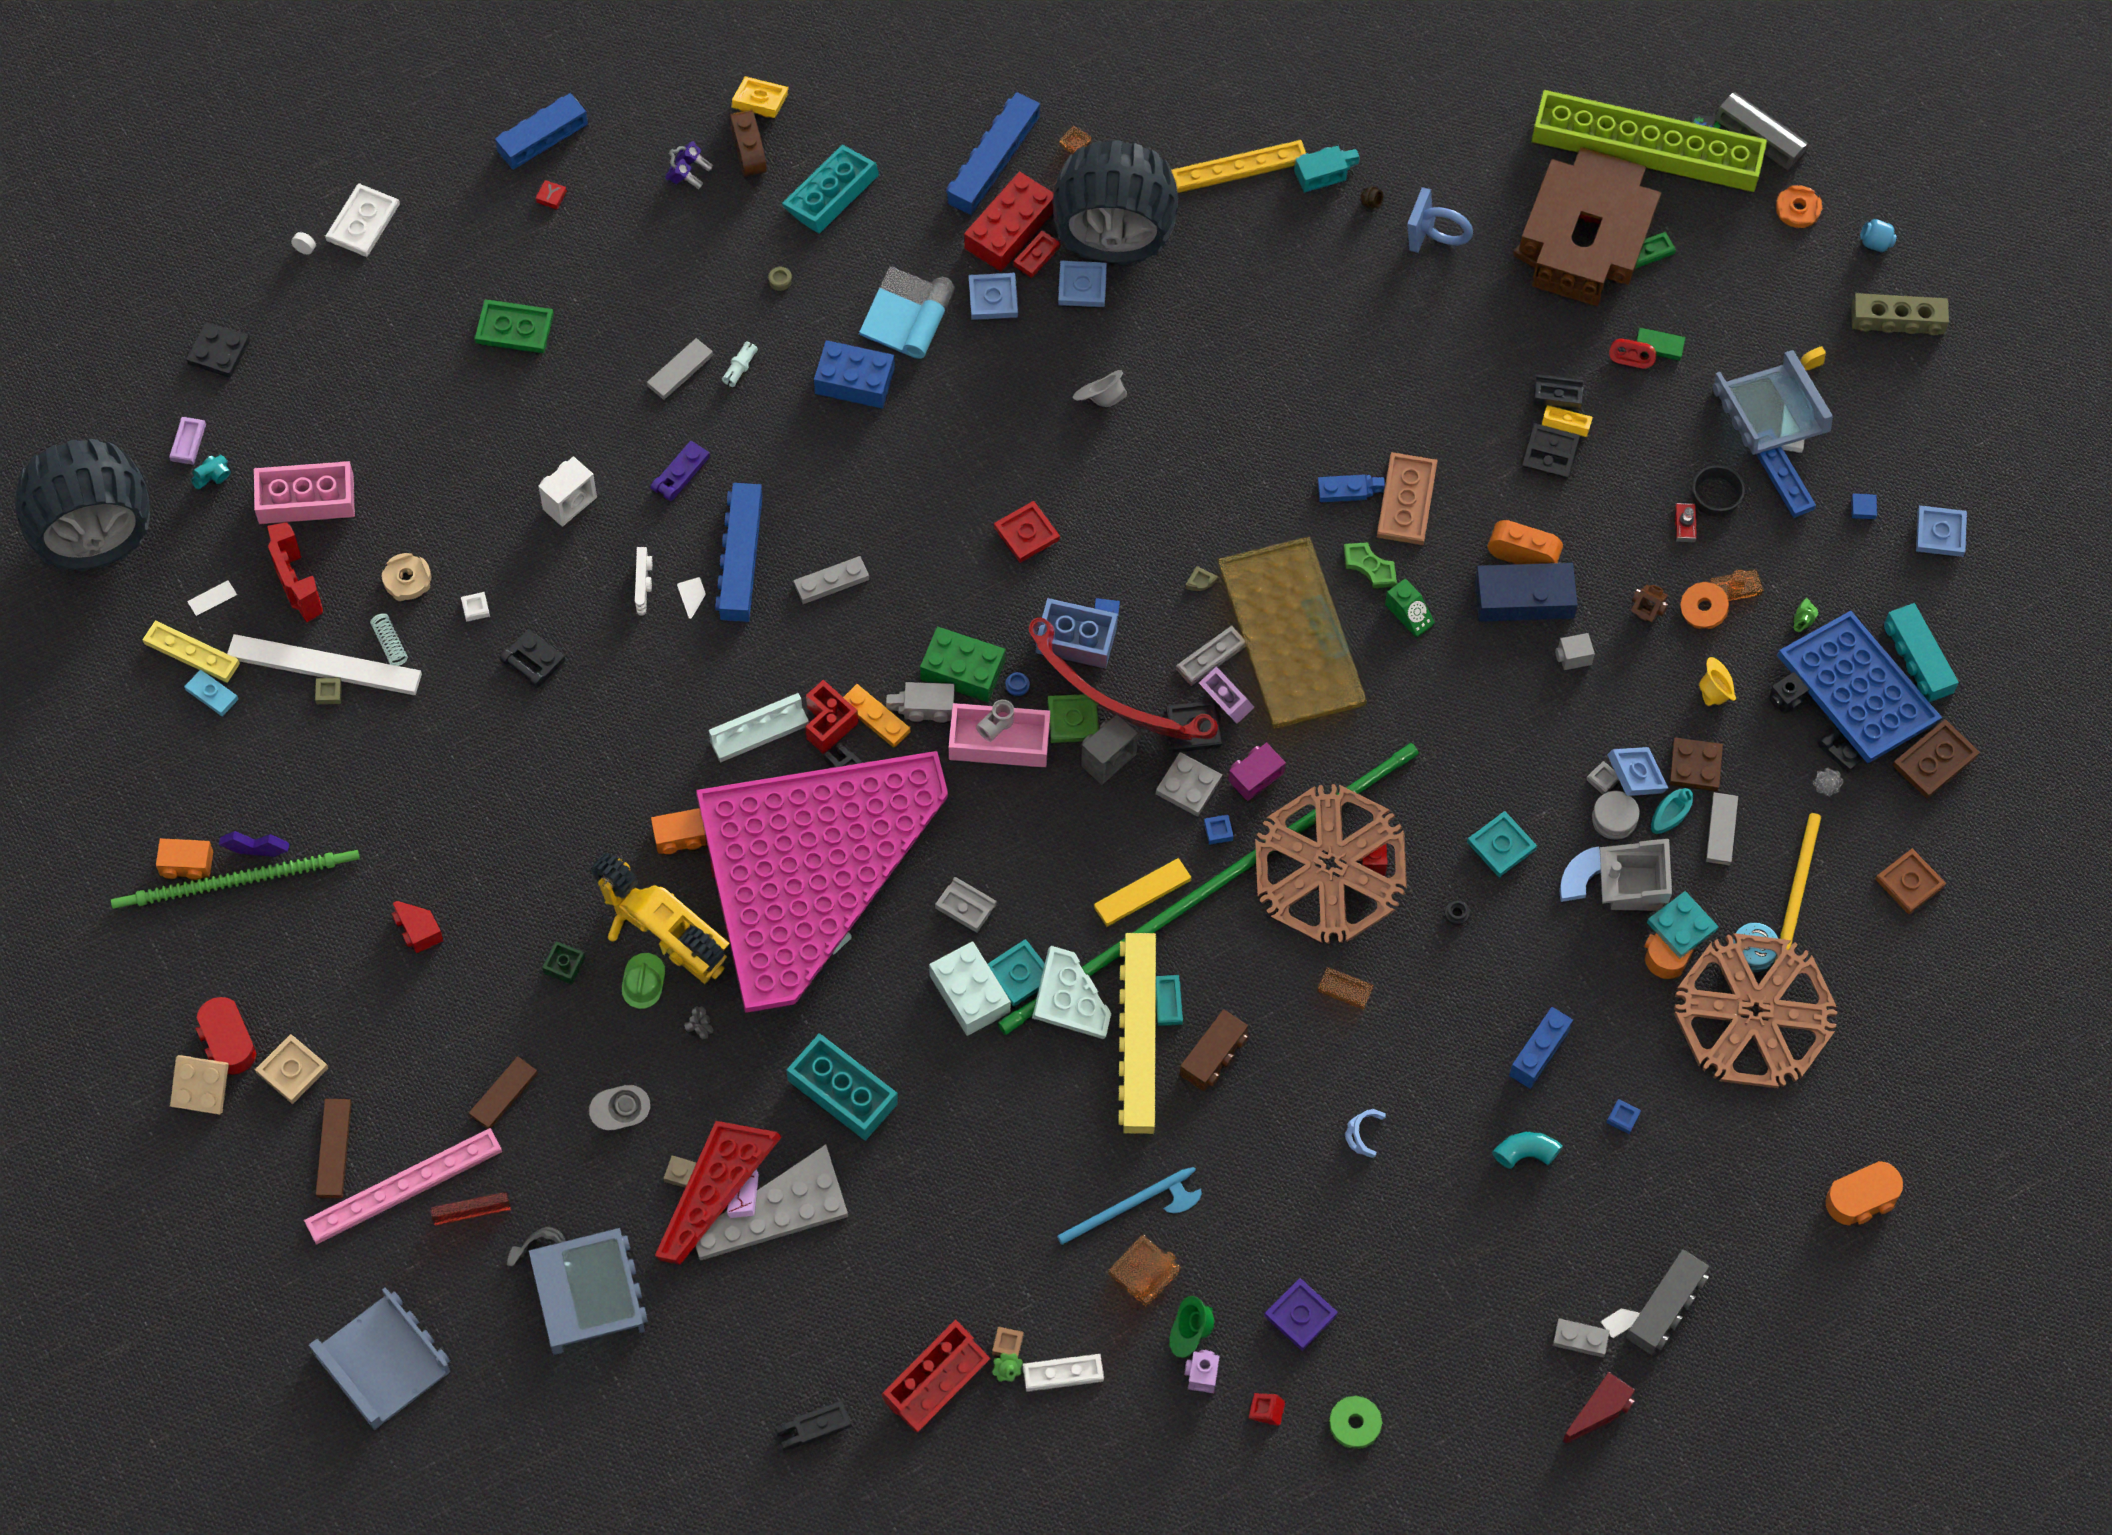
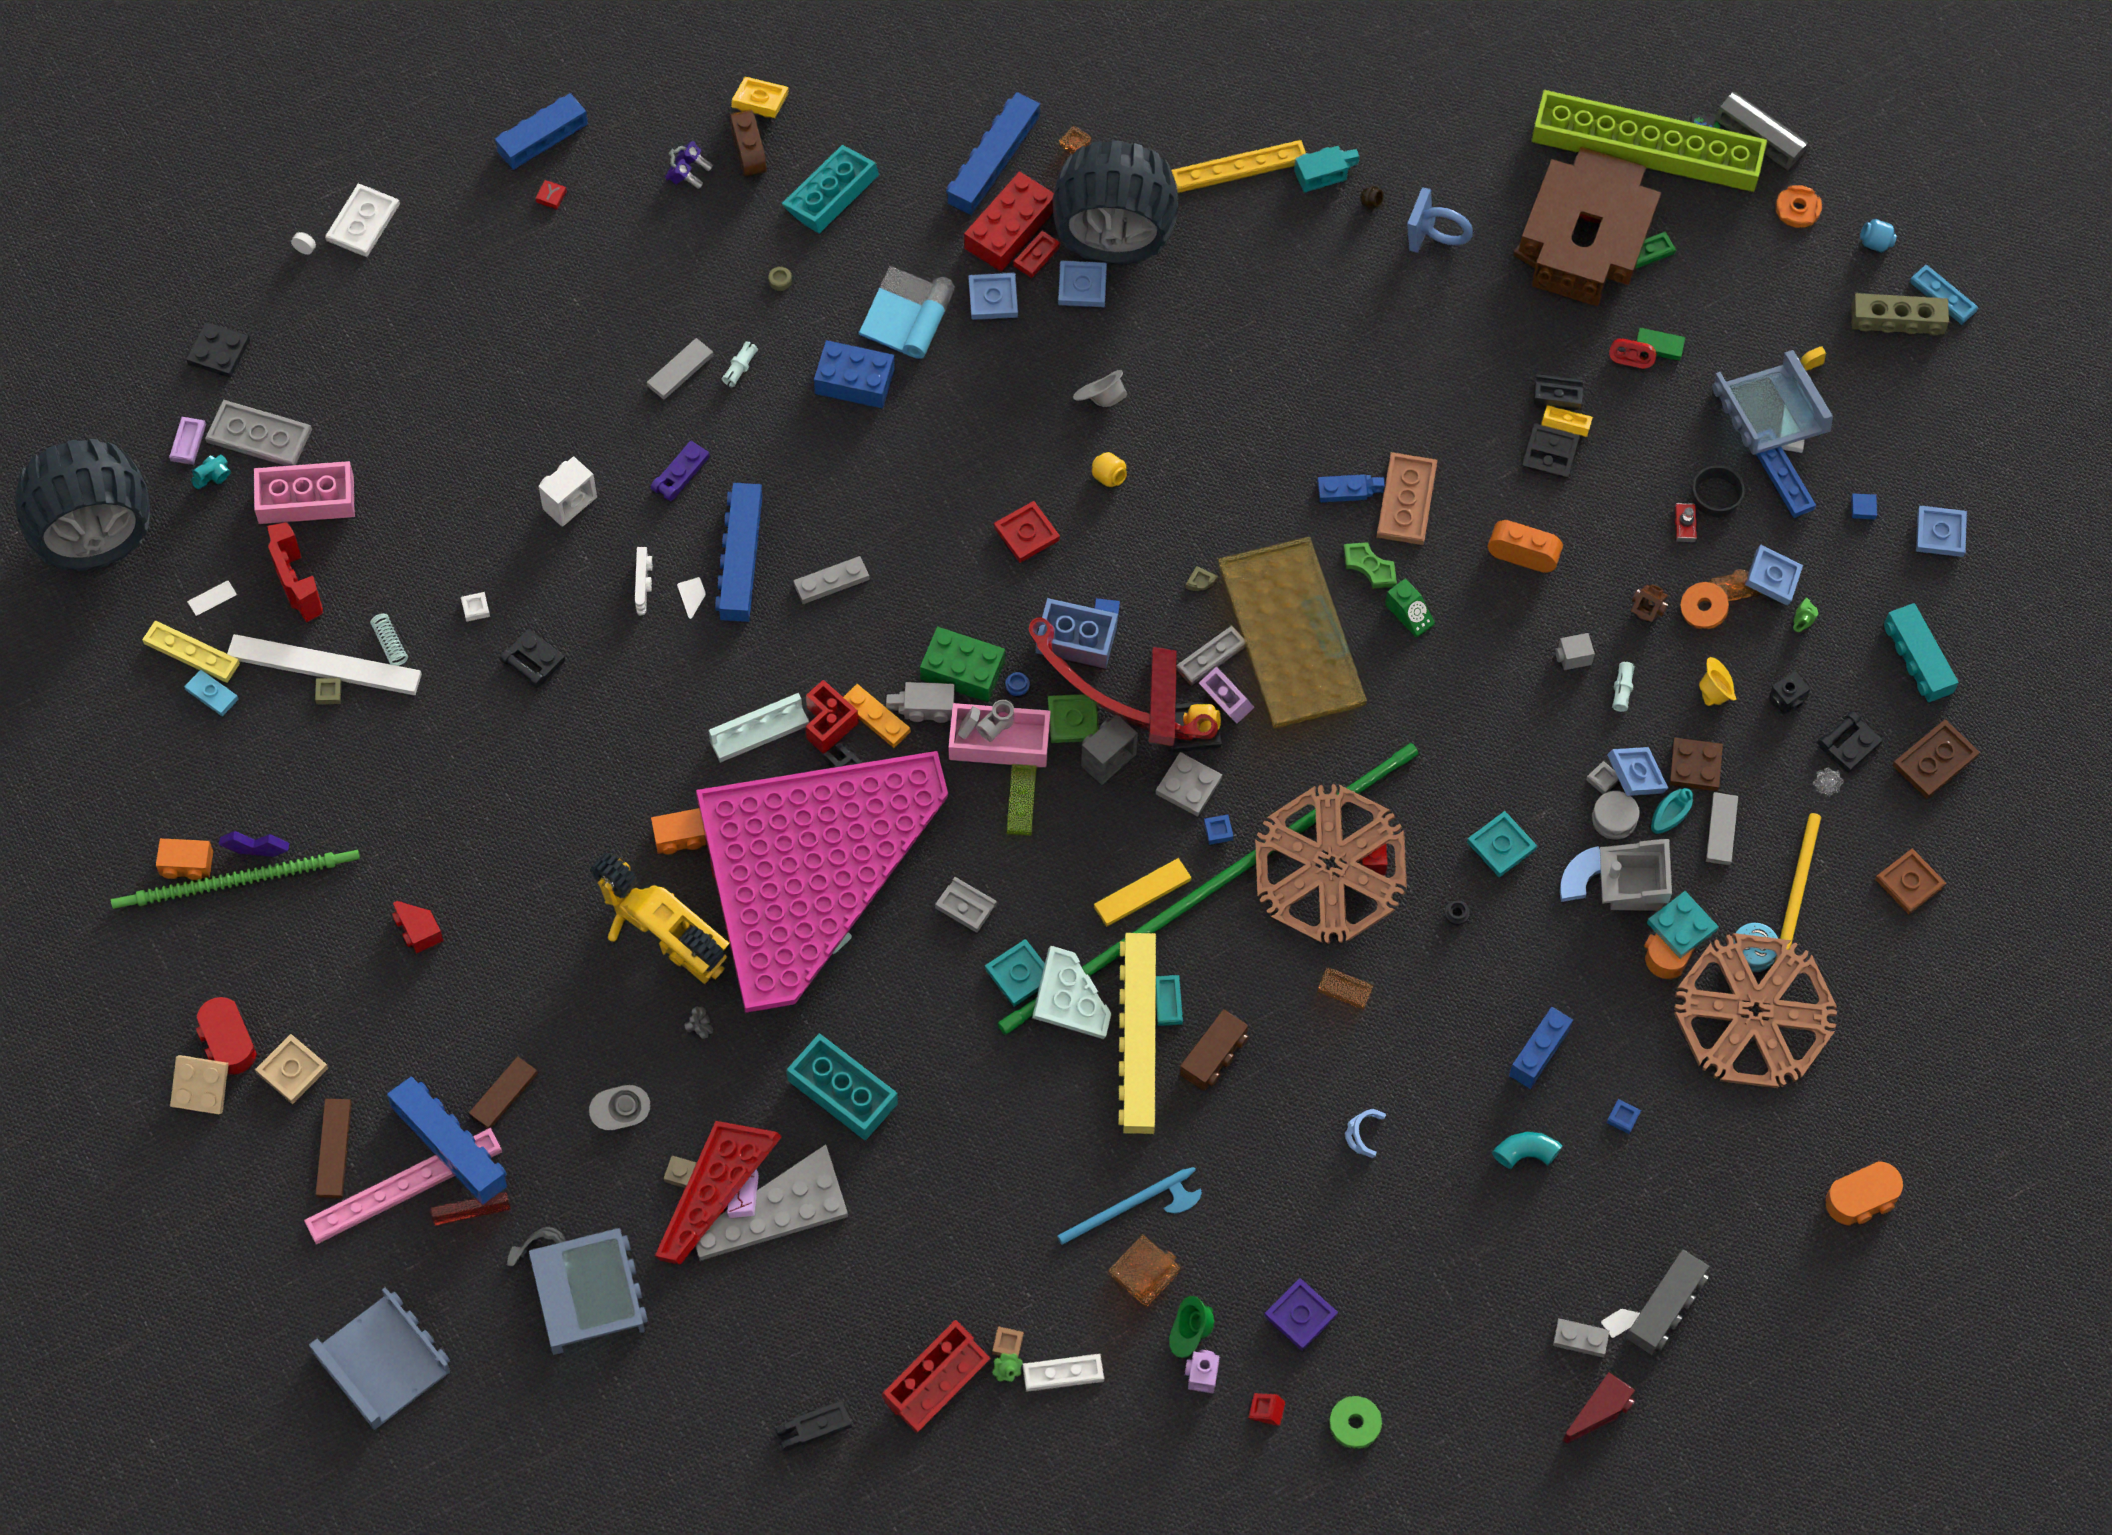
tan plate [382,553,431,601] -> none
green plate [475,299,554,353] -> none
dark green piece [542,941,585,985] -> none
bright green piece [622,953,665,1009] -> none
light aqua brick [929,941,1011,1036] -> none
magenta brick [1228,742,1286,801] -> none
dark blue brick [1475,563,1578,622] -> none
blue plate [1777,611,1942,763] -> none
none -> light grey tile [205,400,312,466]
none -> blue brick [387,1076,507,1205]
none -> light grey tile [958,706,980,739]
none -> clear neon green tile [1007,764,1036,835]
none -> yellow head [1092,452,1127,487]
none -> dark red tile [1148,647,1177,746]
none -> yellow head [1183,704,1221,732]
none -> light aqua pin [1612,662,1635,712]
none -> medium blue plate [1745,545,1803,606]
none -> dark azure tile [1910,265,1978,325]

